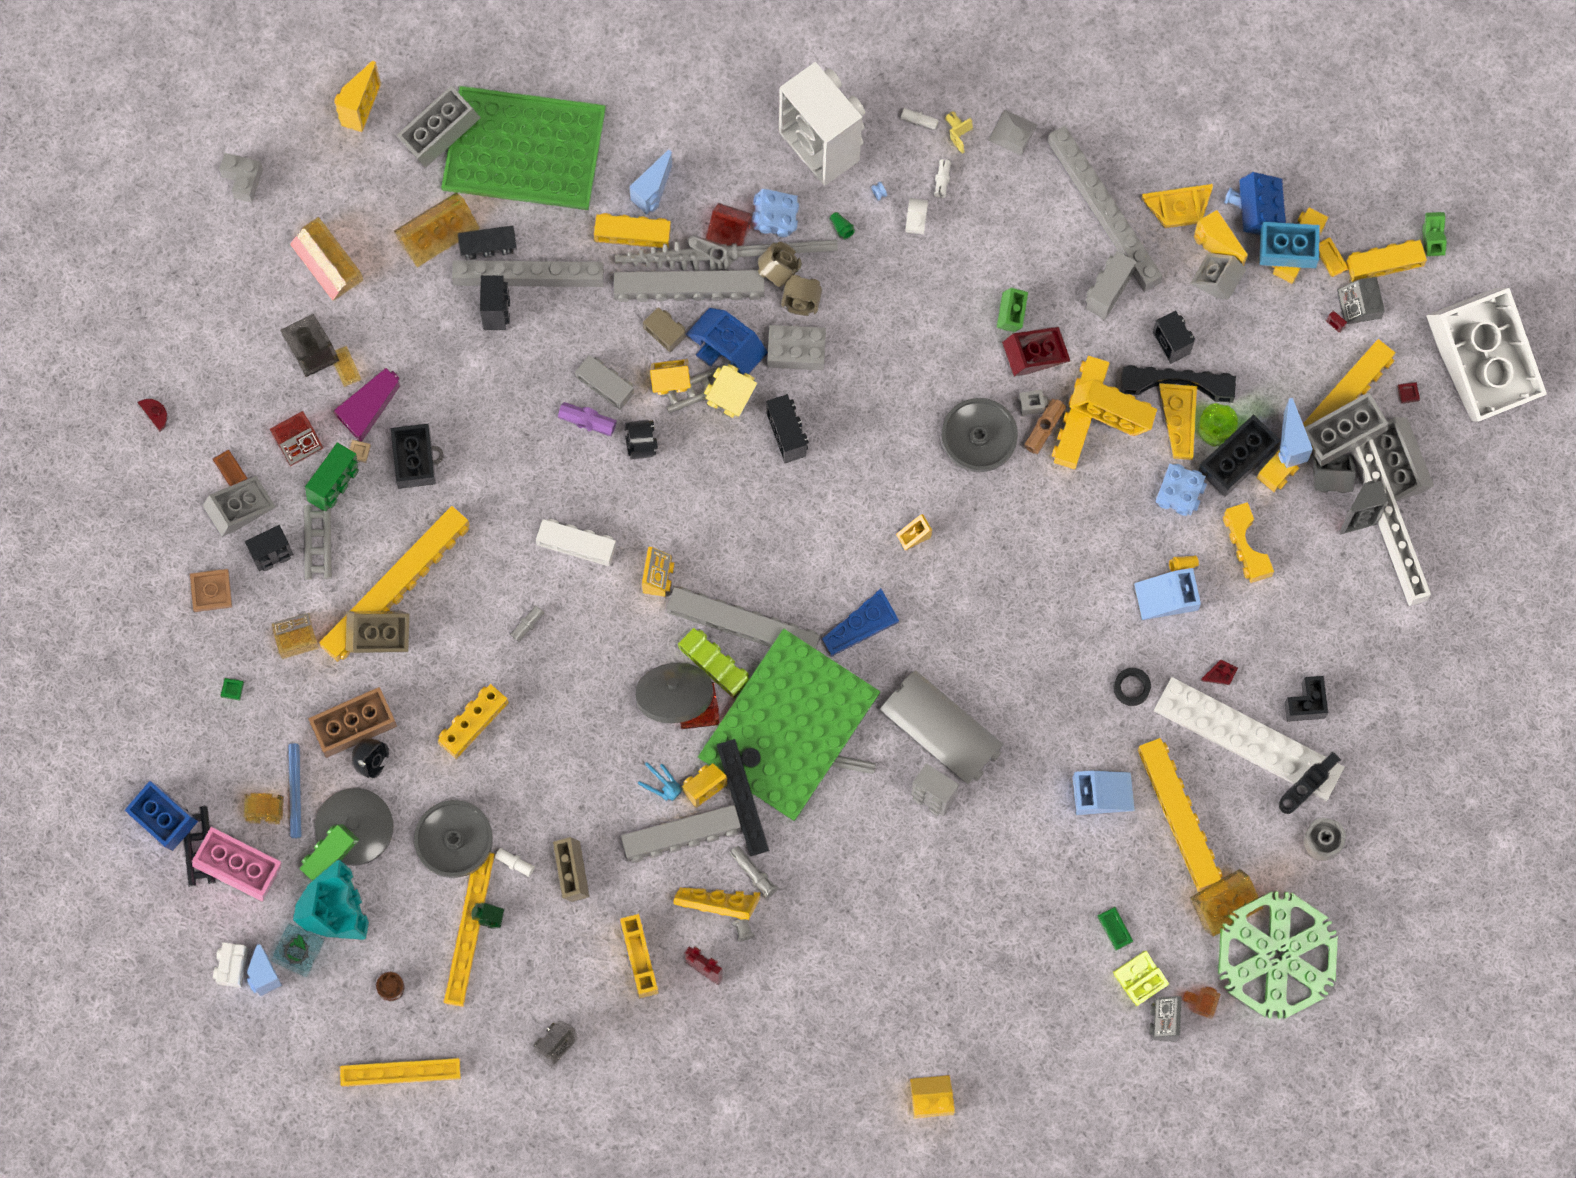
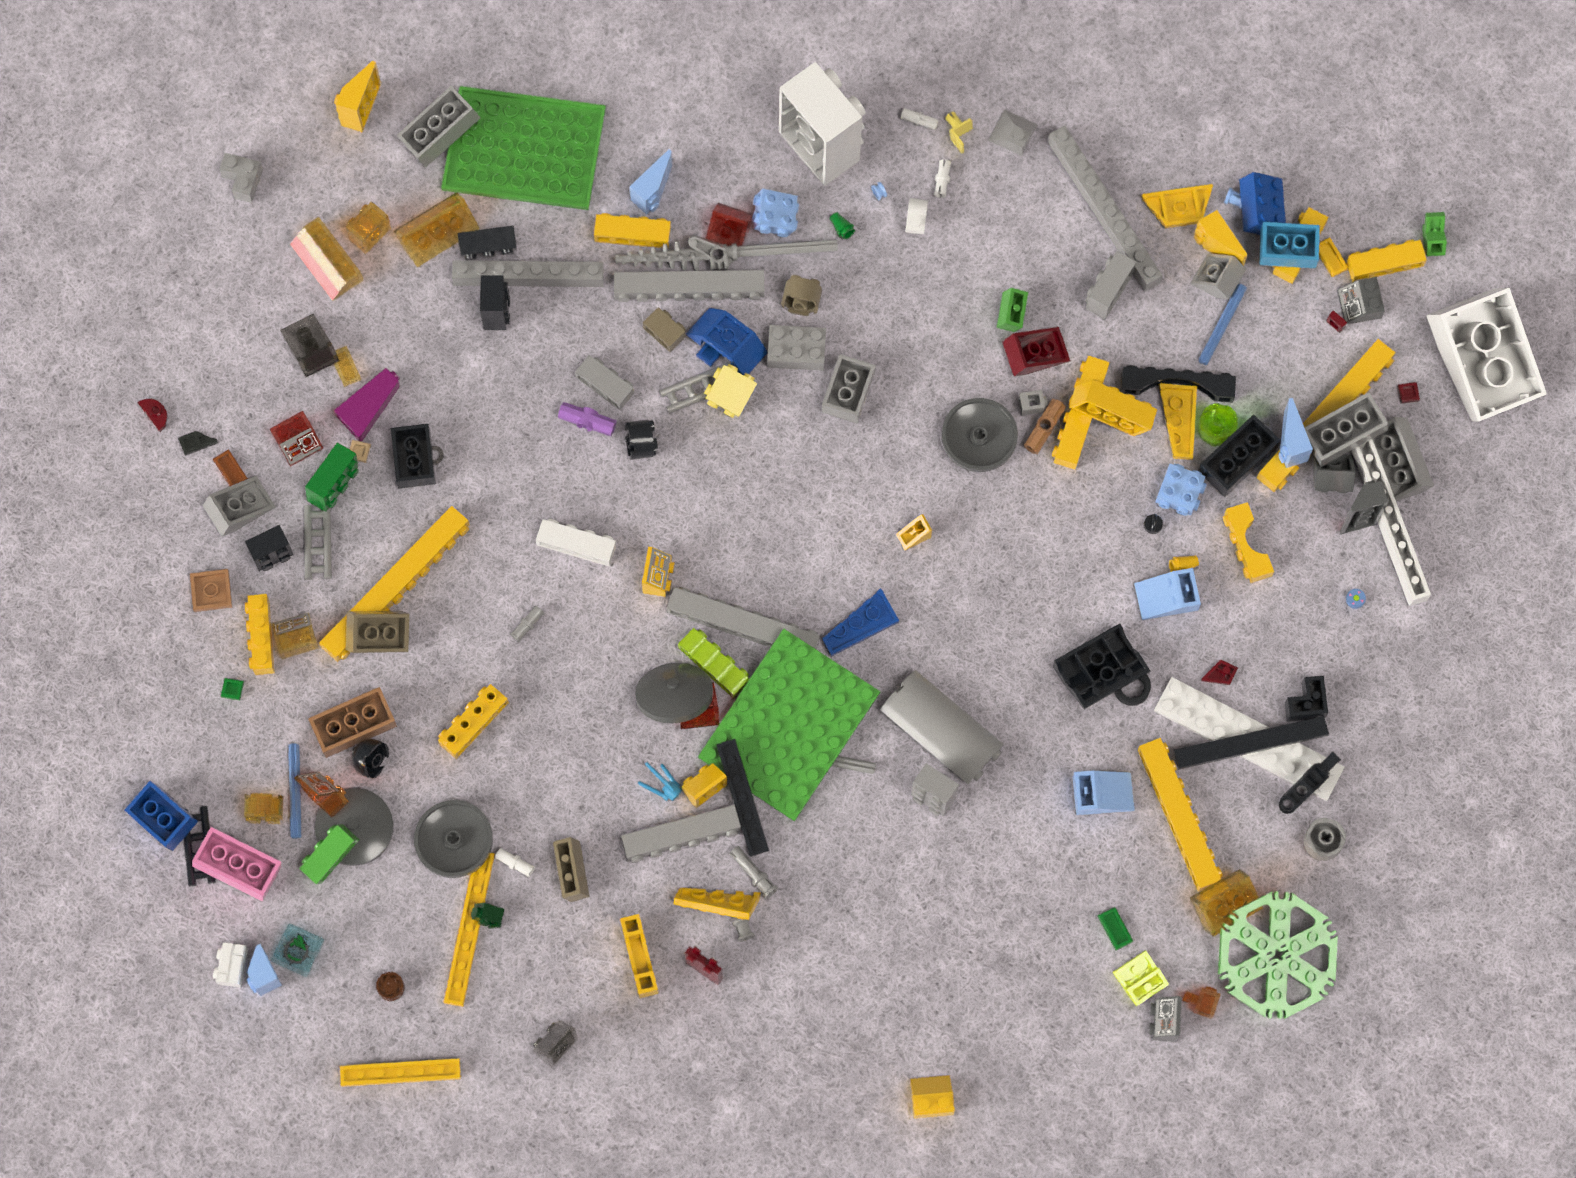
teal brick [293,860,369,940] -> none
yellow slope [650,359,691,395] -> none
black tile [741,748,761,768] -> none
dark tan brick [758,242,802,287] -> none
black brick [766,394,809,463] -> none
black brick [1153,310,1195,364] -> none
none -> pearl dark grey tile [178,431,218,456]
none -> yellow brick [245,594,275,675]
none -> clear orange slope [294,772,349,818]
none -> clear yellow brick [346,201,391,254]
none -> light grey brick [822,354,876,424]
none -> black piece [1053,623,1151,709]
none -> black tile [1144,514,1163,534]
none -> black tile [1173,716,1329,770]
none -> medium blue axle [1198,284,1247,365]
none -> medium blue tile [1346,589,1366,609]

